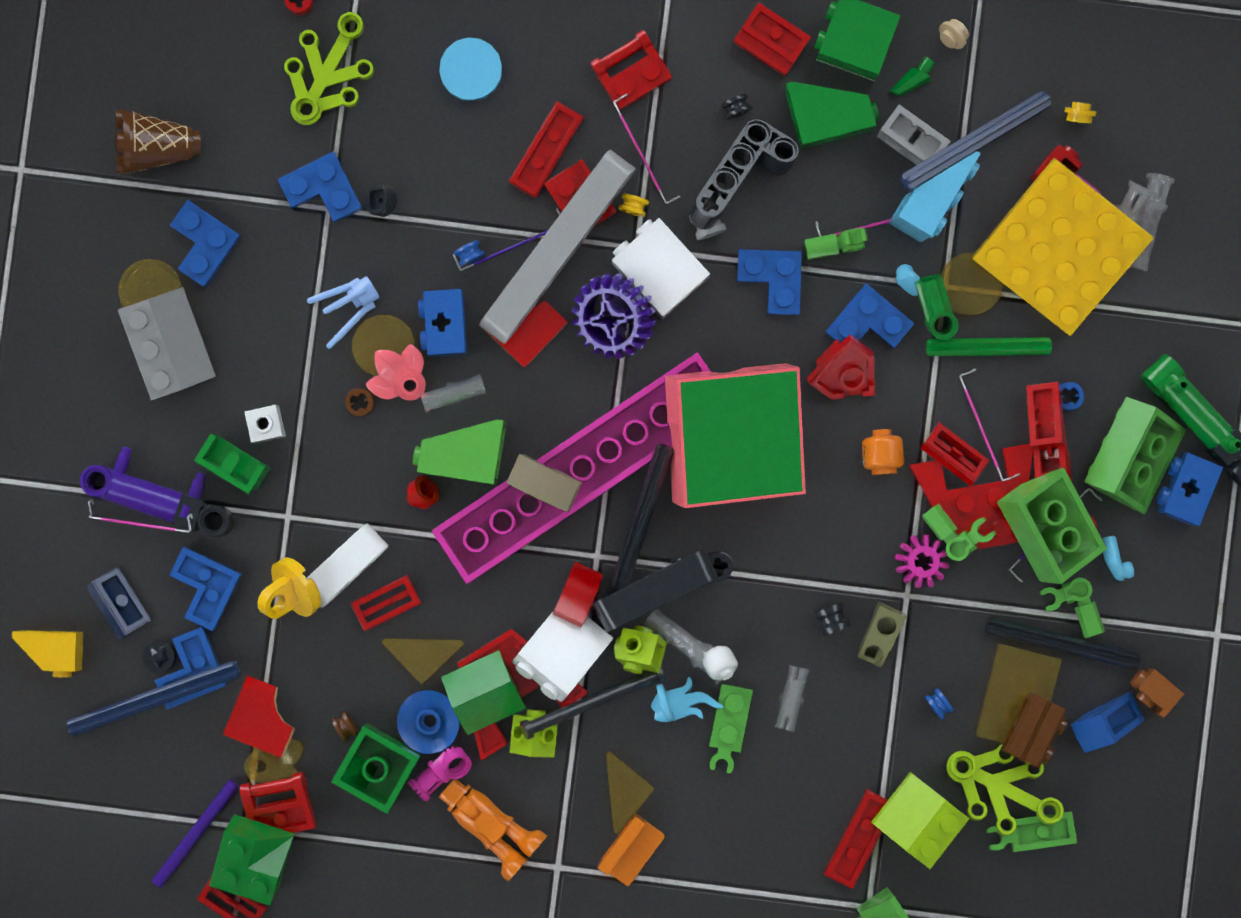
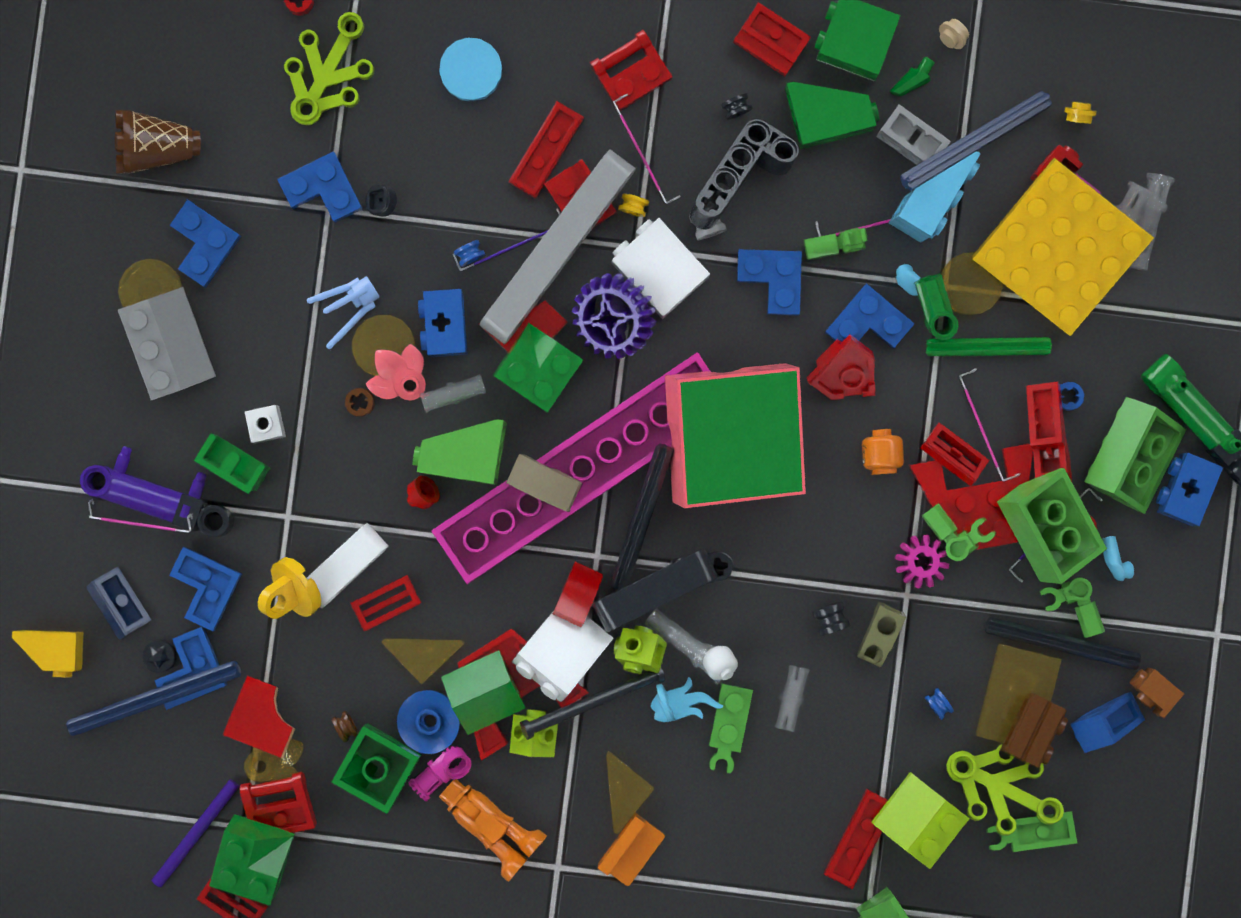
none -> green slope [493,323,583,412]

